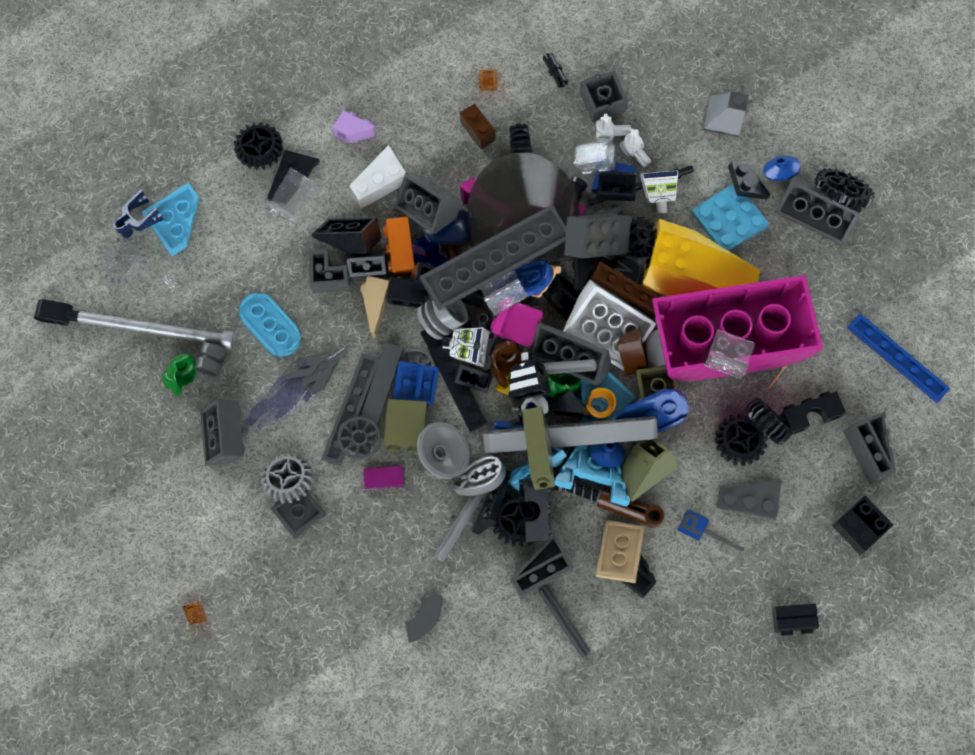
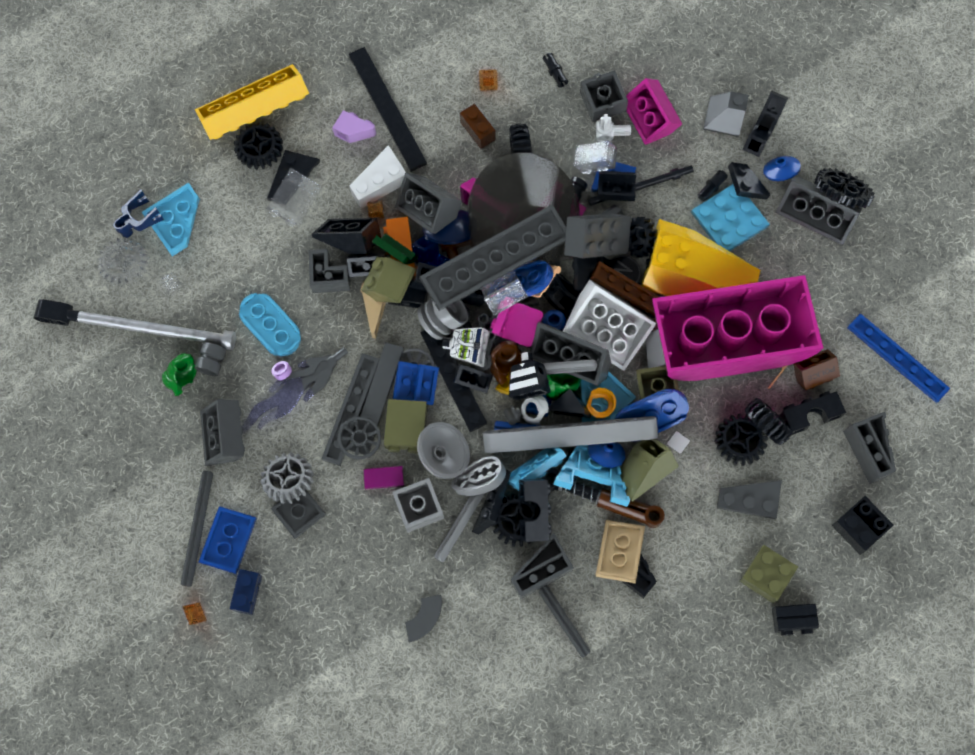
olive slope [522,406,555,490] -> none
reddish brown brick [617,330,648,376] -> none
white axle [620,129,651,167] -> none
white torso [640,170,678,214] -> none
piece [678,510,744,551] -> none
clear bracket [704,330,755,380] -> none
none -> dark grey axle [181,471,213,587]
none -> yellow brick [195,64,309,140]
none -> blue tile [199,506,257,575]
none -> dark blue brick [230,569,262,615]
none -> lavender tile [272,361,292,380]
none -> black tile [349,47,427,172]
none -> olive slope [361,257,416,303]
none -> clear orange wheel [367,200,384,219]
none -> dark green slope [372,233,419,264]
none -> light grey brick [392,478,444,533]
none -> blue head [542,310,566,331]
none -> dark pink slope [626,78,682,145]
none -> white sticker [667,431,690,454]
none -> black axle [697,170,728,201]
none -> olive brick [739,545,798,604]
none -> black arch [743,91,788,157]
none -> reddish brown brick [793,349,840,390]

